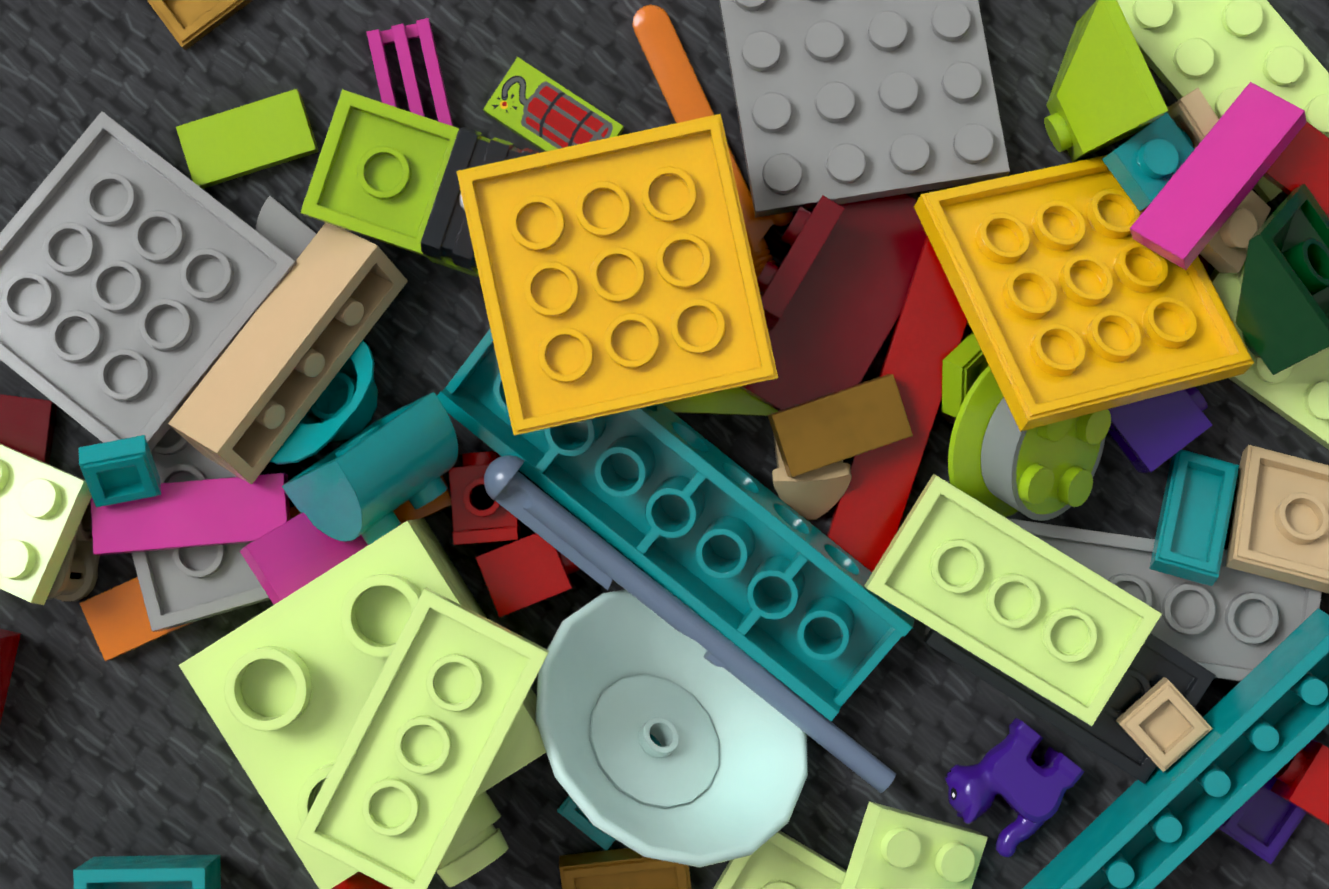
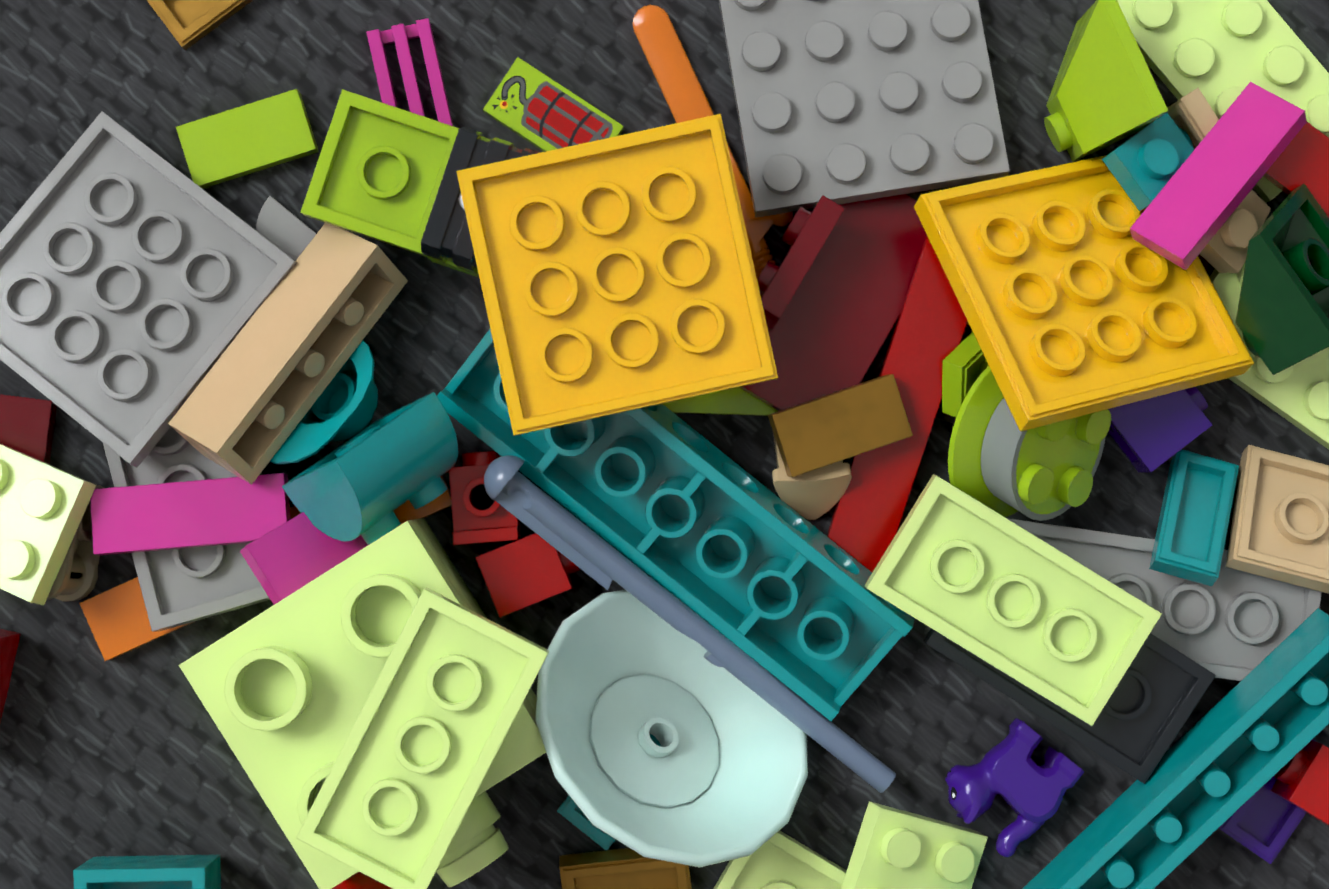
teal tile [78,435,161,507] -> none
tan tile [1116,677,1213,772] -> none

